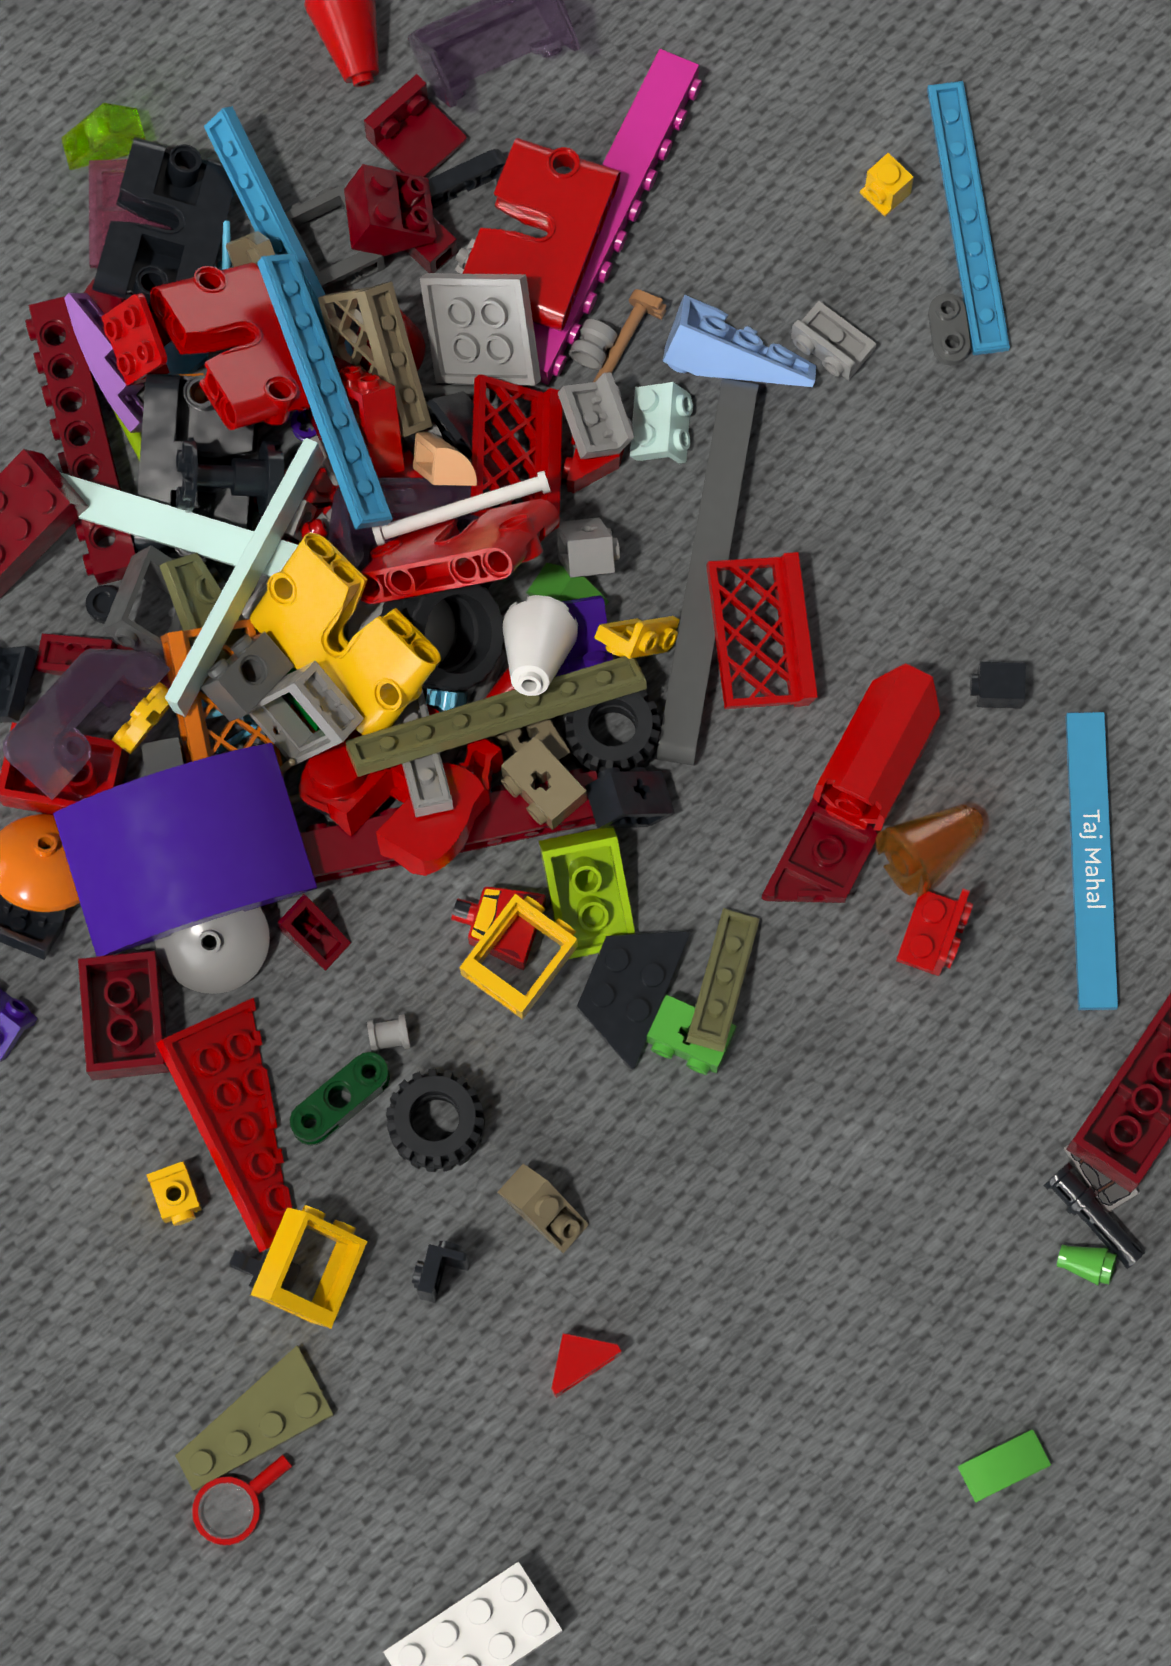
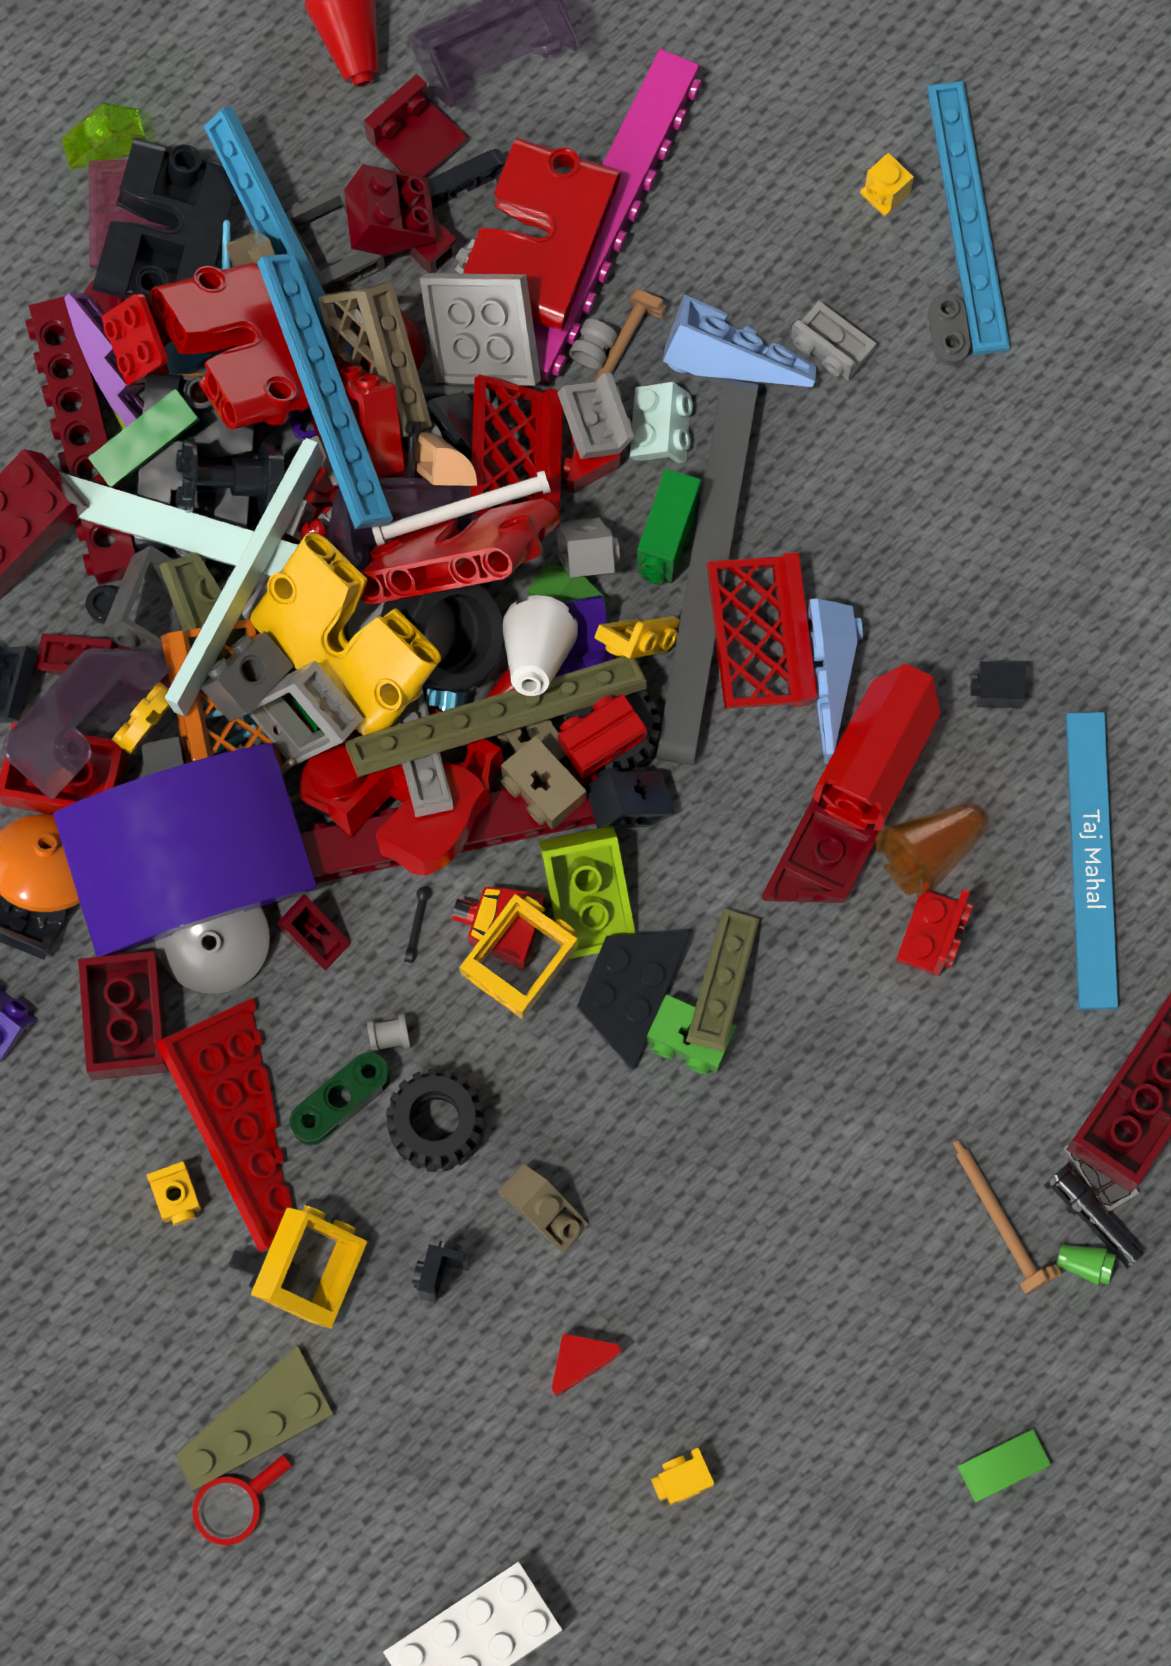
none -> tile [88,388,200,488]
none -> black hinge [403,420,421,498]
none -> black hinge [404,887,431,963]
none -> red brick [558,694,647,779]
none -> green window [637,469,701,585]
none -> yellow brick [651,1448,715,1506]
none -> light blue wedge [807,598,863,764]
none -> medium nougat piece [953,1140,1063,1295]

